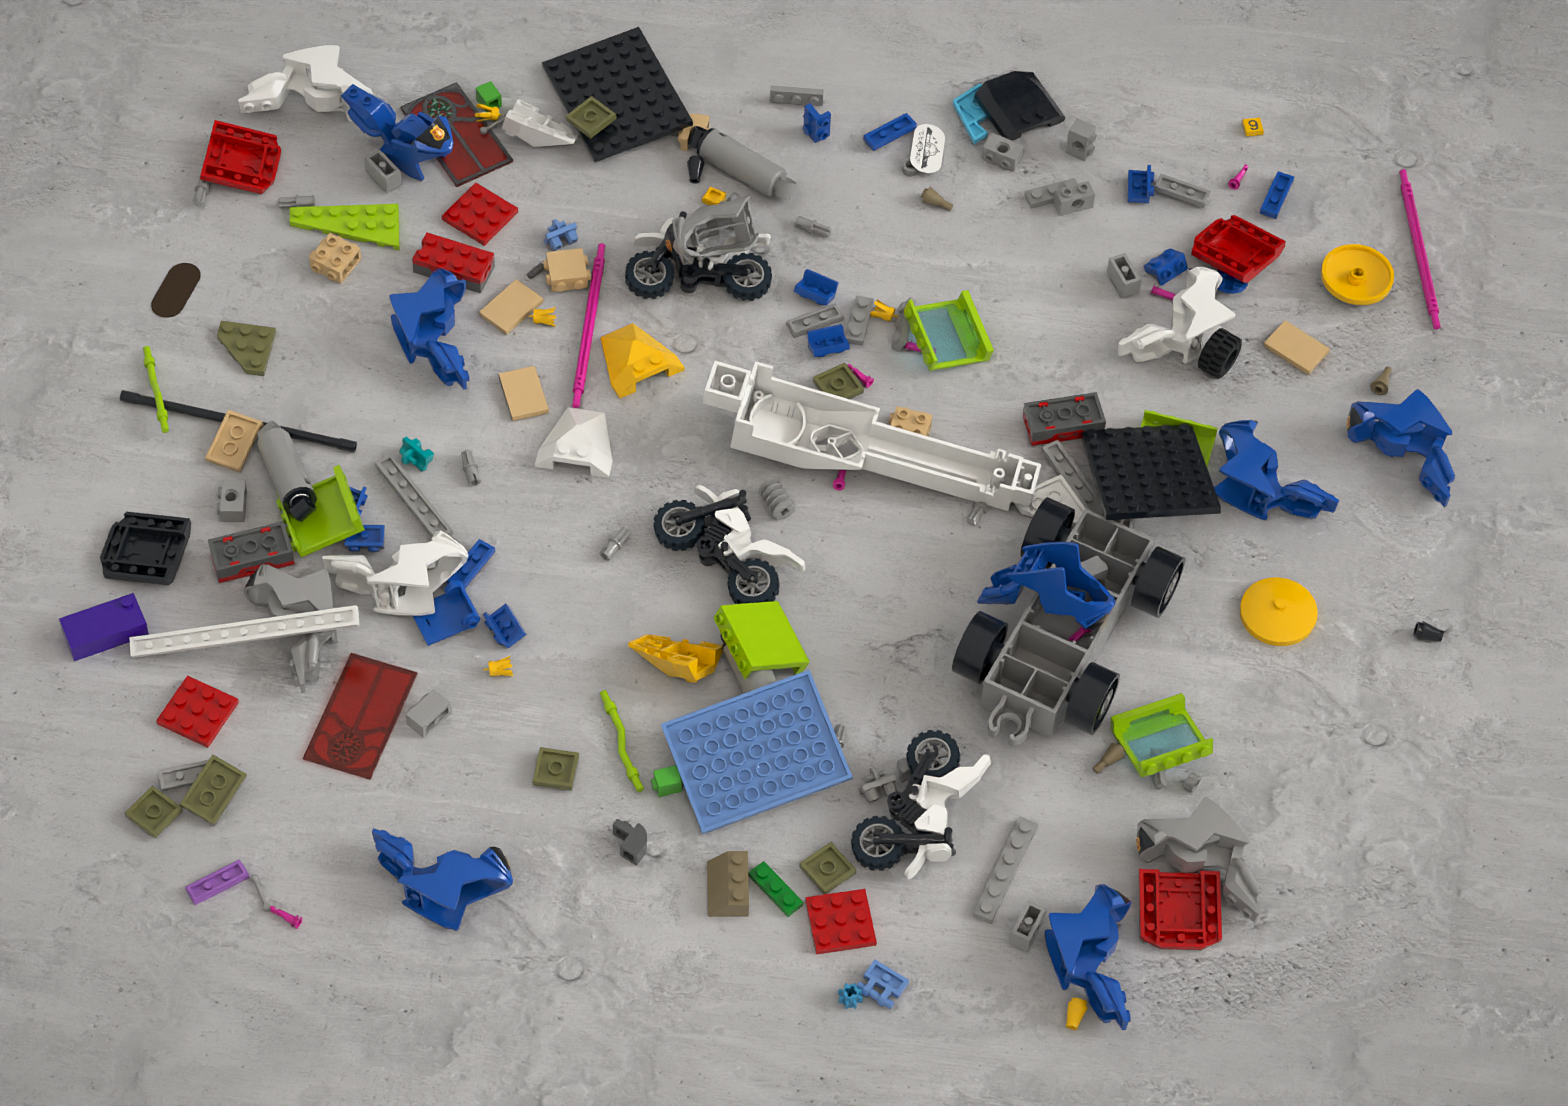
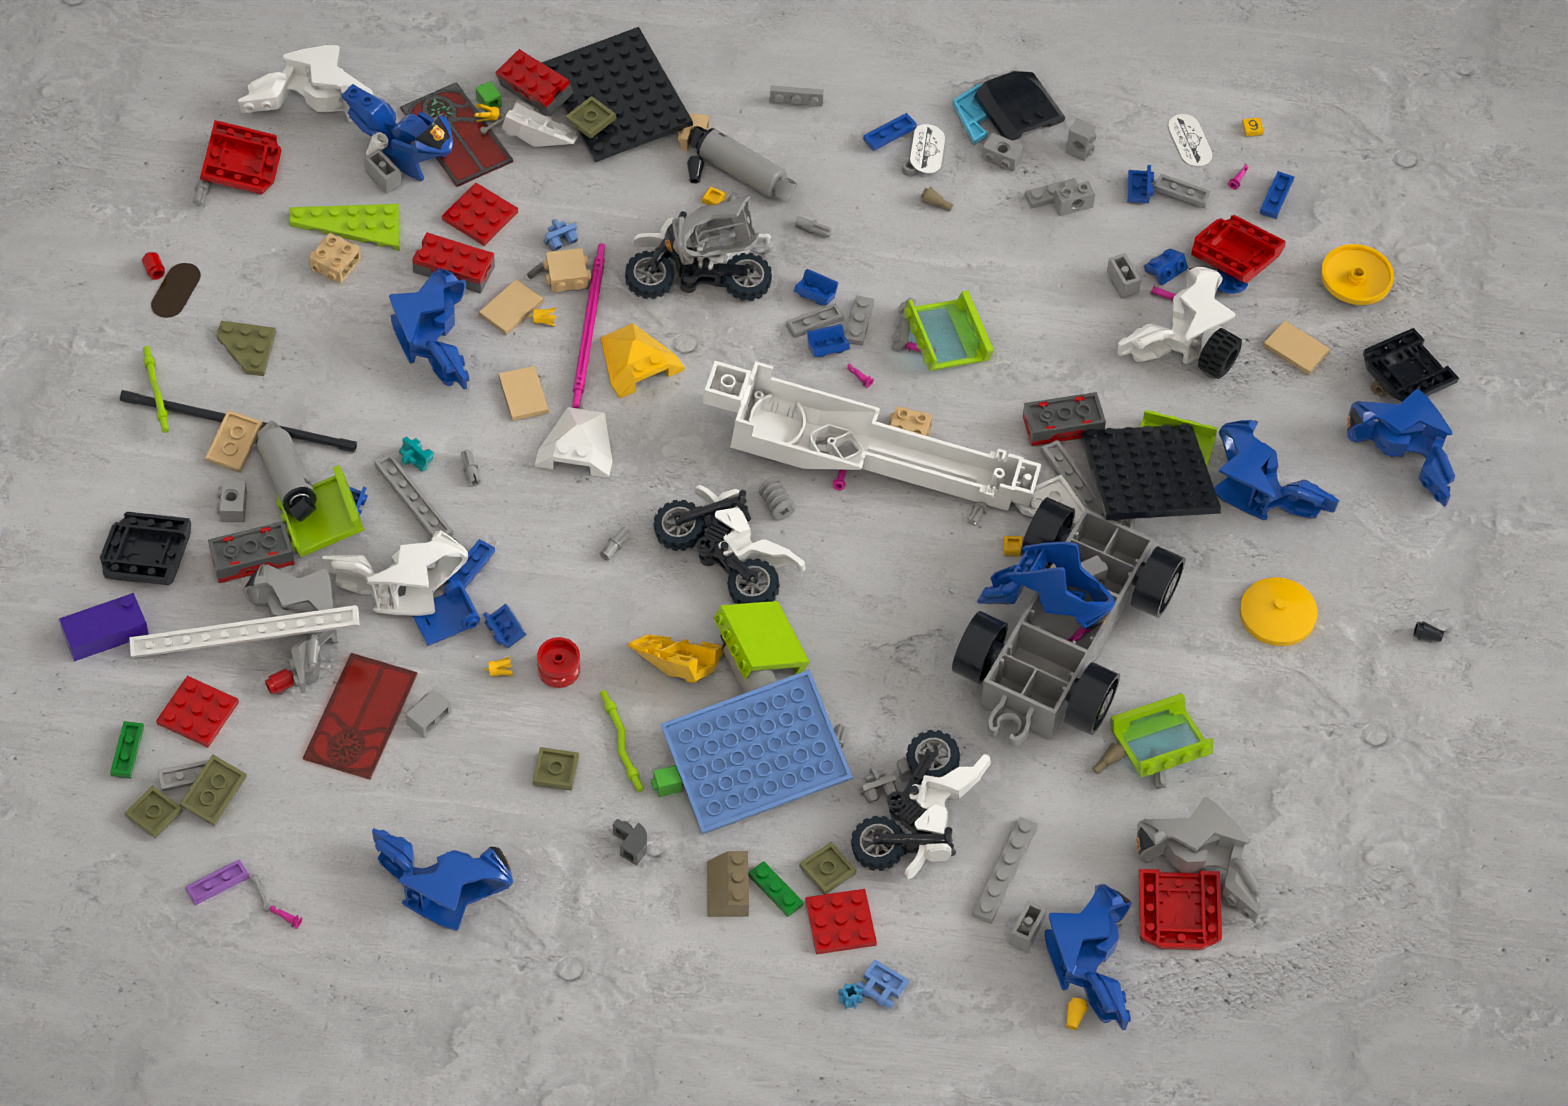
light grey axle [278,195,315,208] -> none
blue bracket [344,525,385,552] -> none
blue bracket [803,103,831,143] -> none
olive plate [813,363,864,399] -> none
yellow piece [870,299,898,322] -> none
light grey axle [1184,773,1201,792] -> none
dark pink axle [1399,169,1441,330] -> none
none -> green plate [110,721,144,779]
none -> red brick [141,252,165,280]
none -> red brick [265,668,294,694]
none -> white cone [366,133,388,156]
none -> red piece [495,49,574,116]
none -> red wheel [537,637,580,688]
none -> yellow tile [1003,536,1023,556]
none -> white sticker [1168,114,1212,166]
none -> black wedge [1363,328,1459,402]

